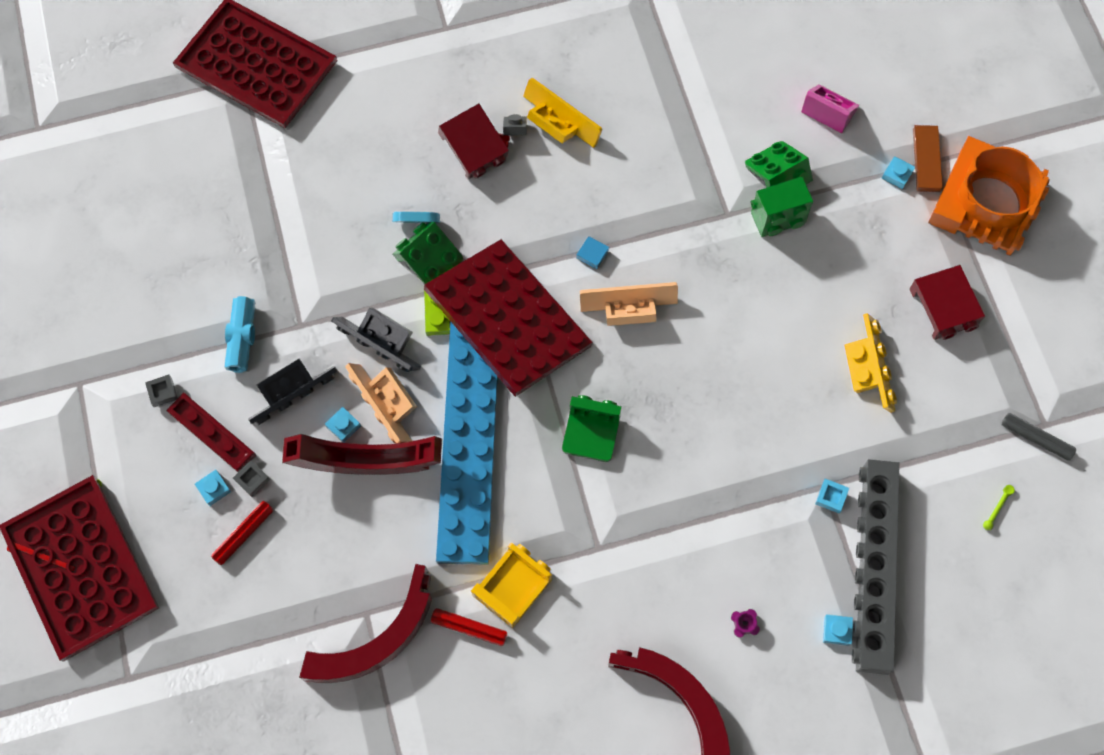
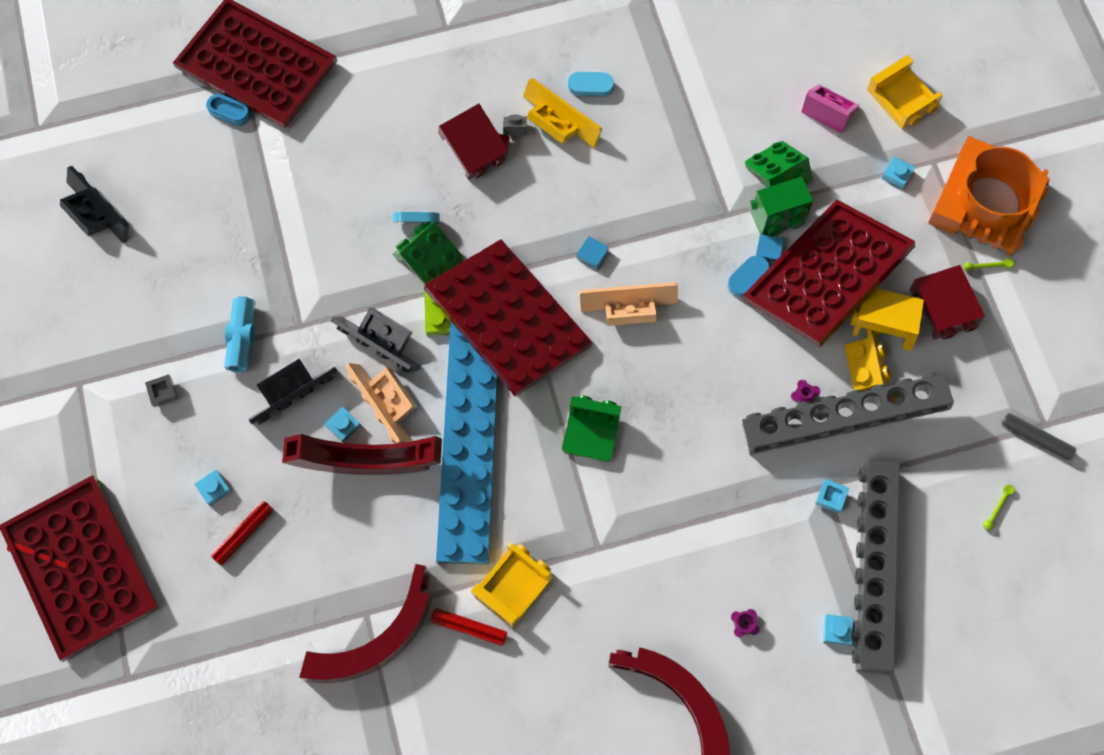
dark red tile [166,392,257,472] -> none
dark grey plate [233,460,270,497] -> none
dark orange tile [913,125,943,192] -> none
none -> black bracket [60,166,129,243]
none -> dark azure tile [206,94,251,126]
none -> medium azure tile [568,72,614,96]
none -> dark azure tile [728,256,769,297]
none -> dark grey brick [742,373,954,455]
none -> dark red plate [743,199,916,347]
none -> dark azure tile [756,234,784,263]
none -> magenta plate [791,380,821,404]
none -> yellow panel [850,288,924,351]
none -> yellow panel [867,55,943,129]
none -> lime hinge [964,258,1014,272]

